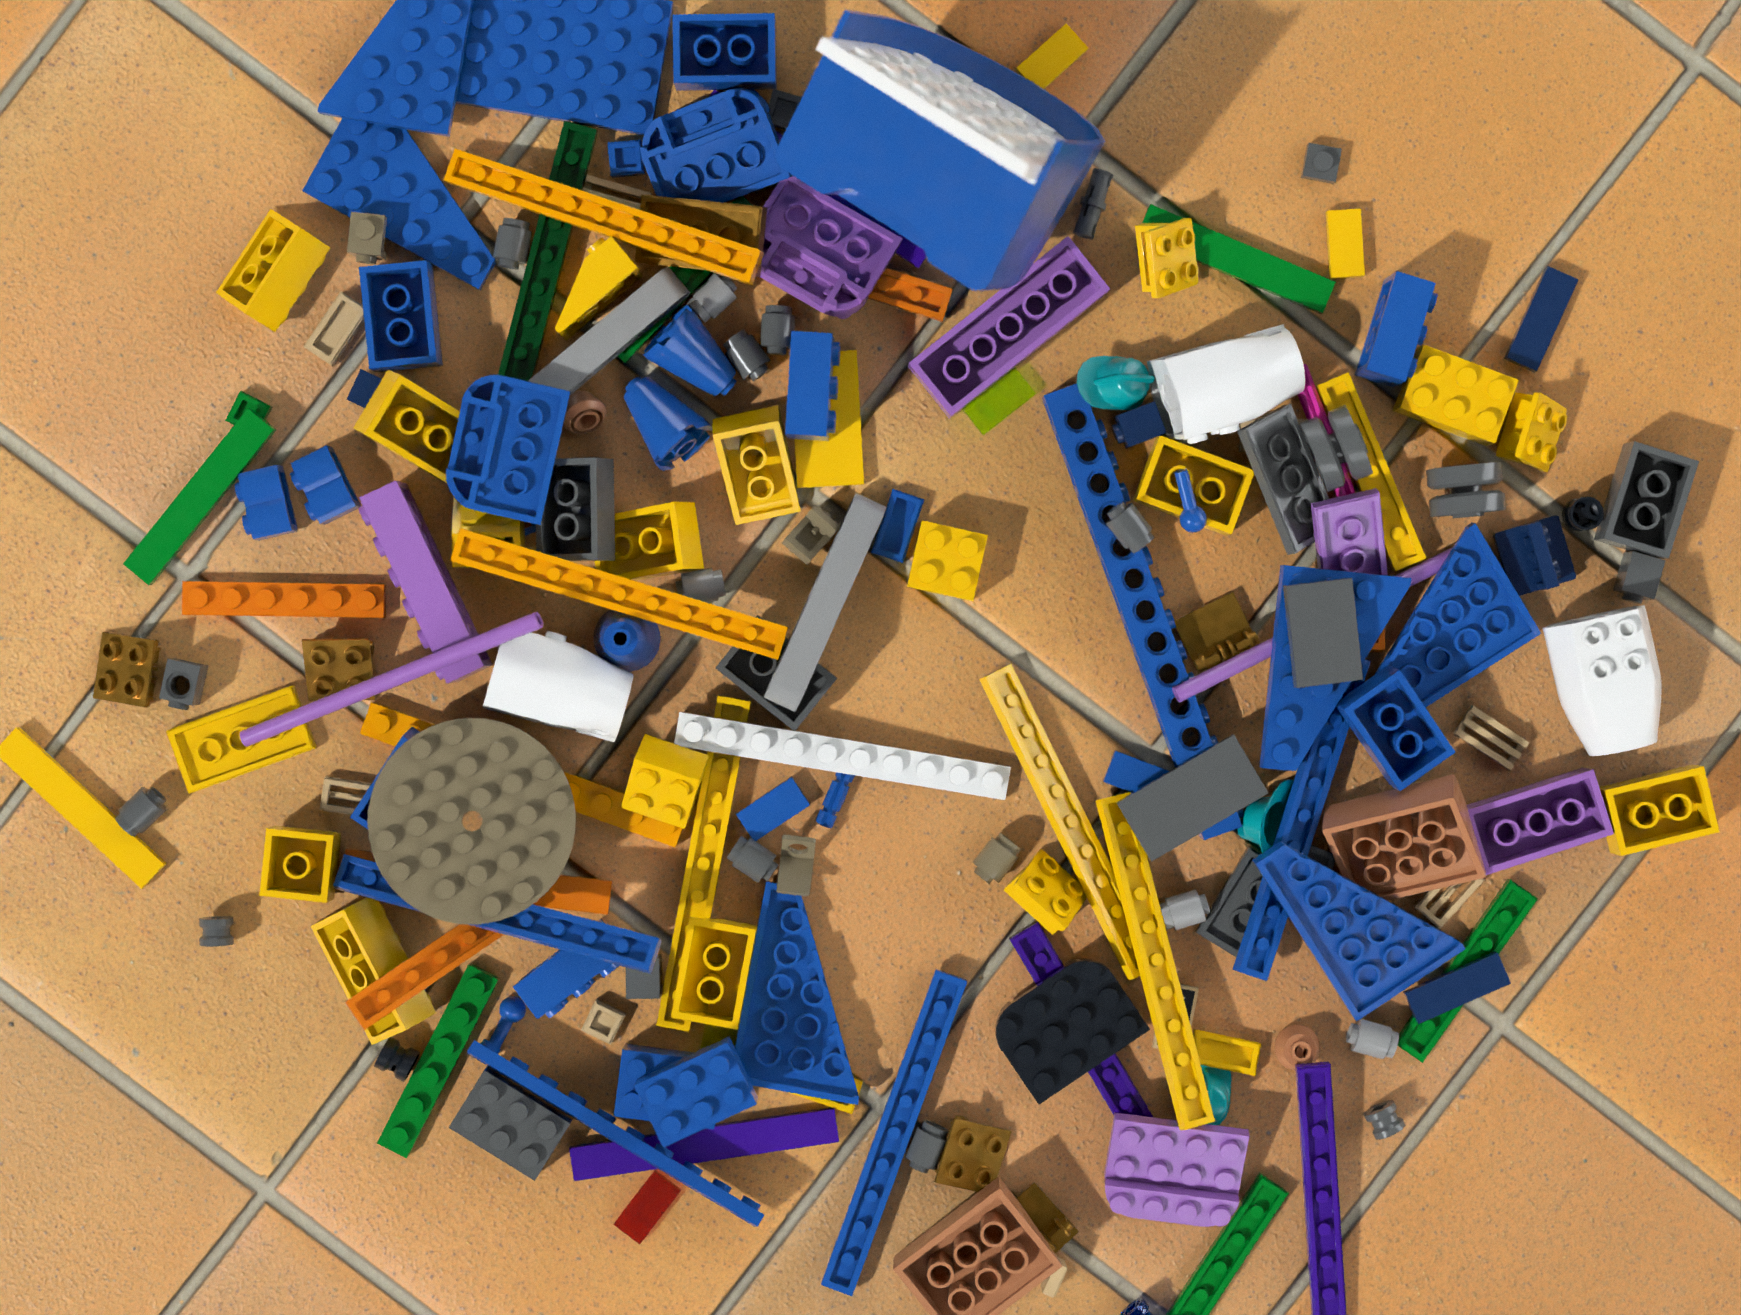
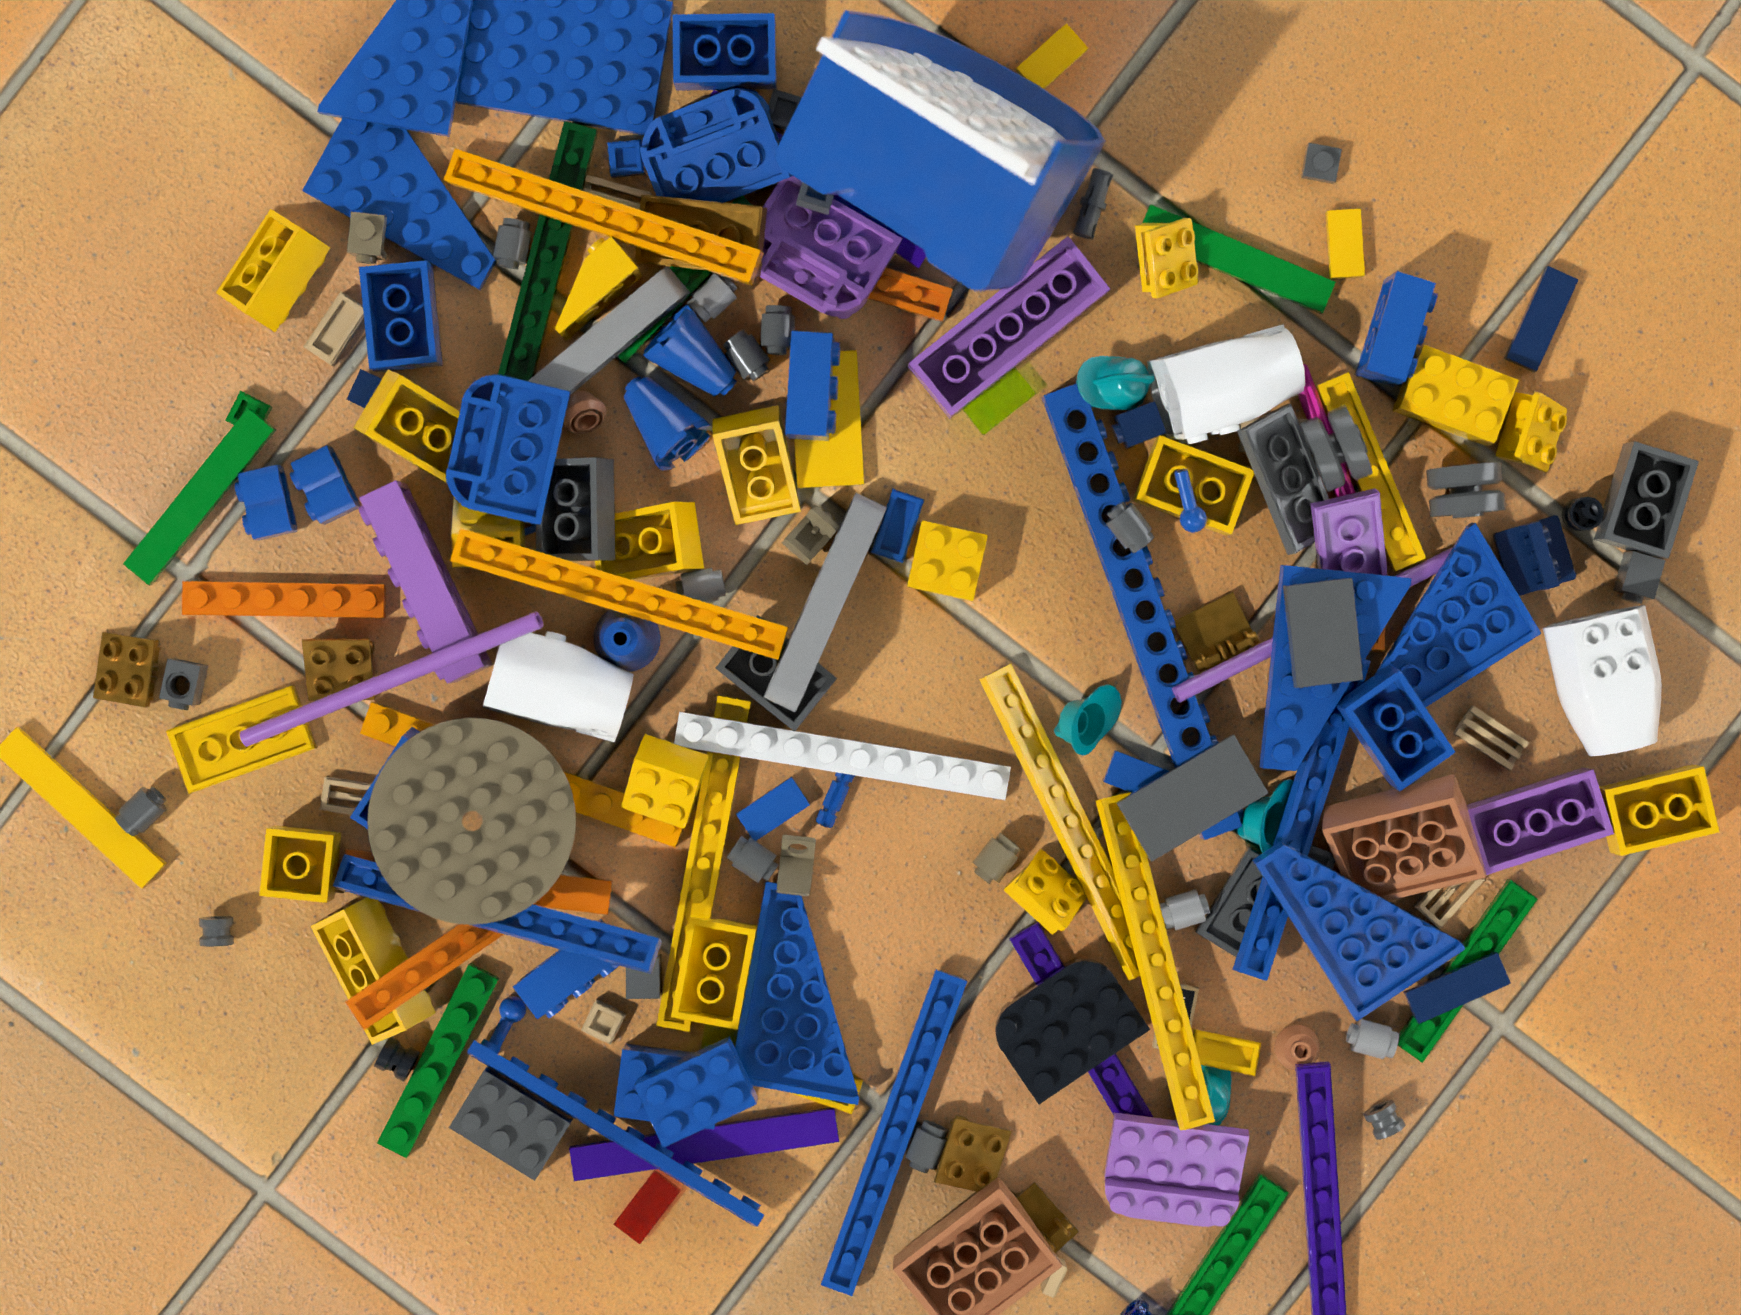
none -> dark grey plate [796,182,834,215]
none -> teal piece [1054,684,1122,756]

